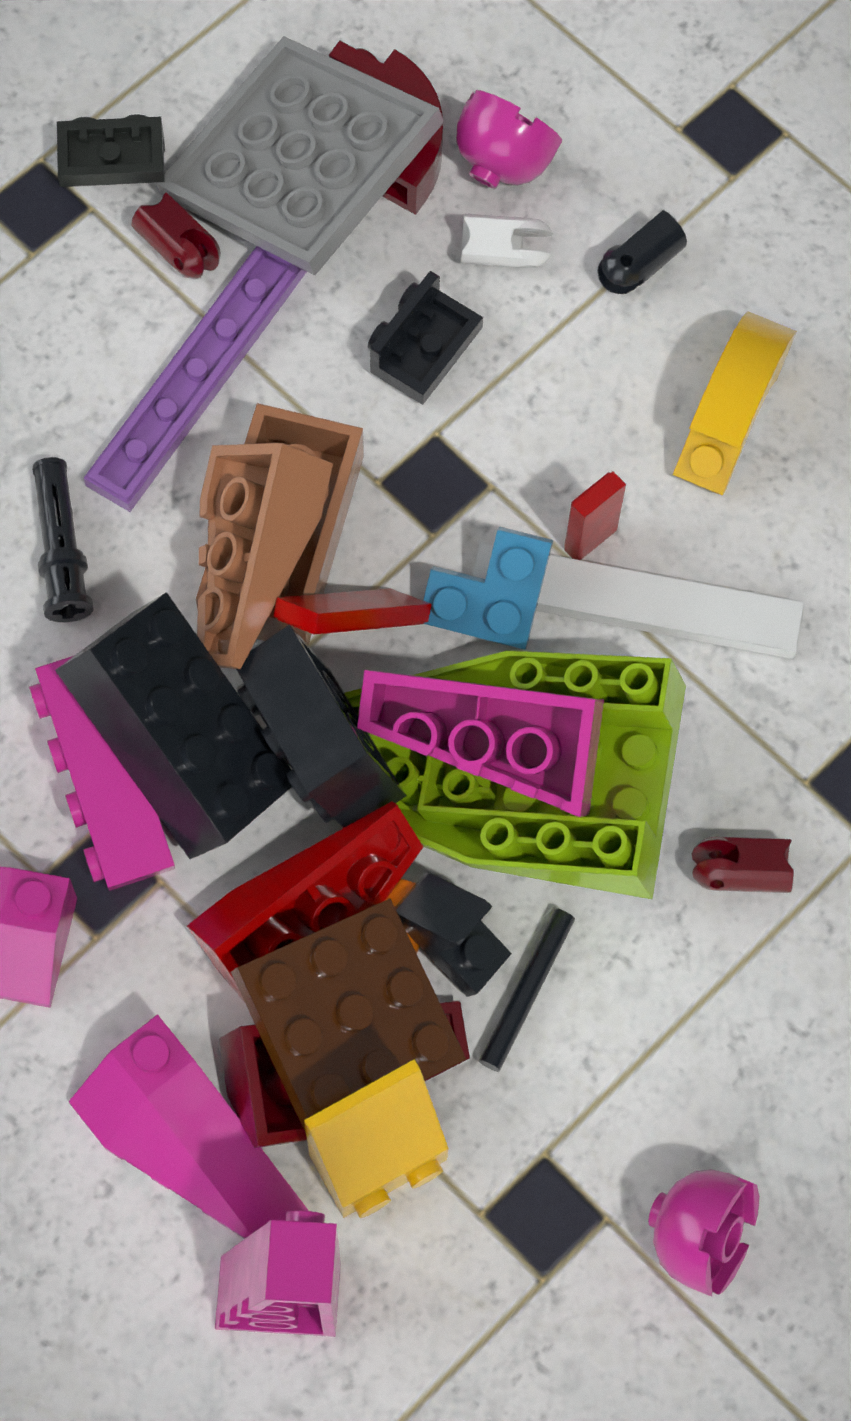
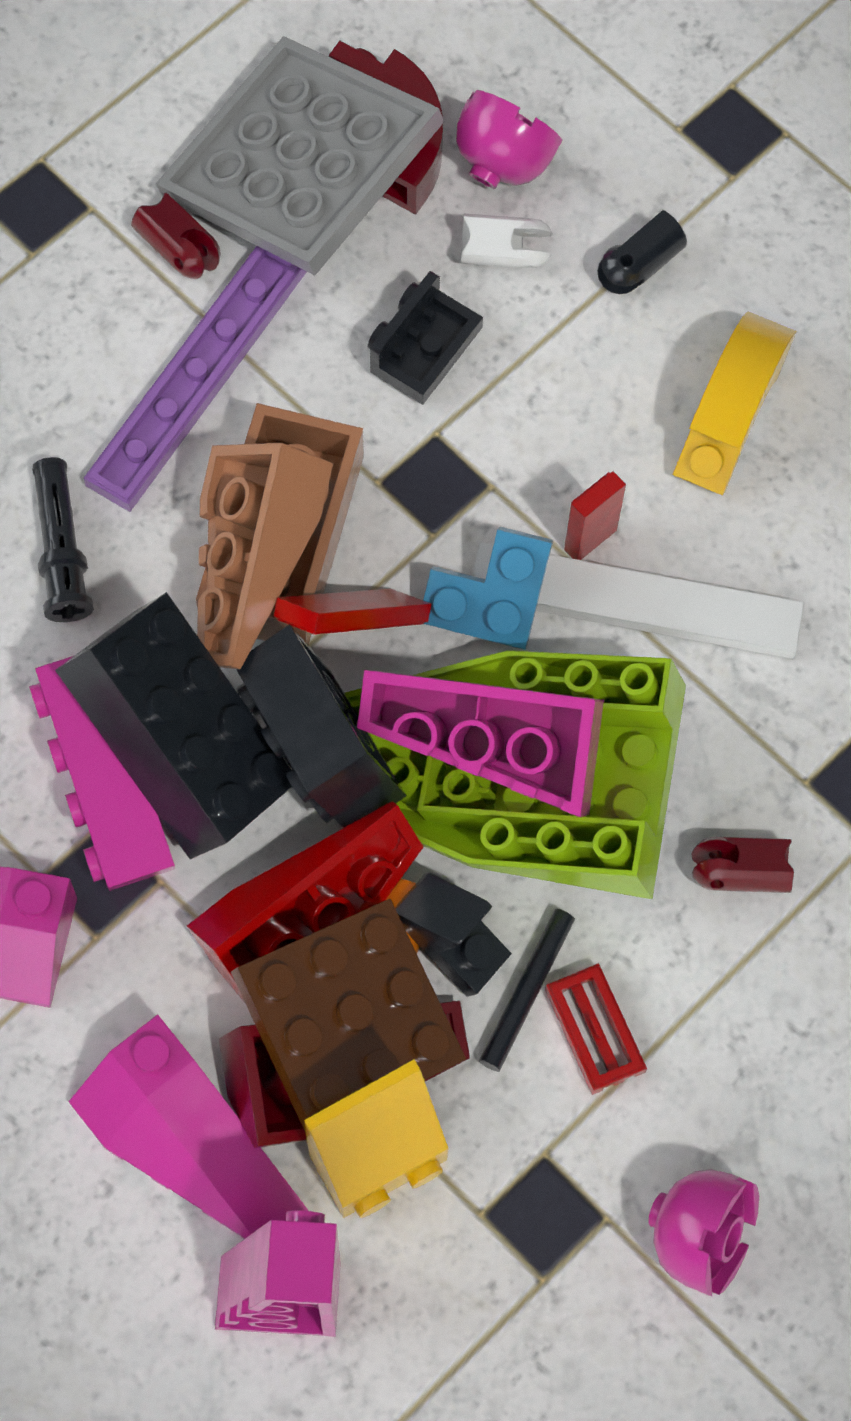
pearl dark grey bracket [57,114,165,187] -> none
none -> red tile [545,963,647,1095]

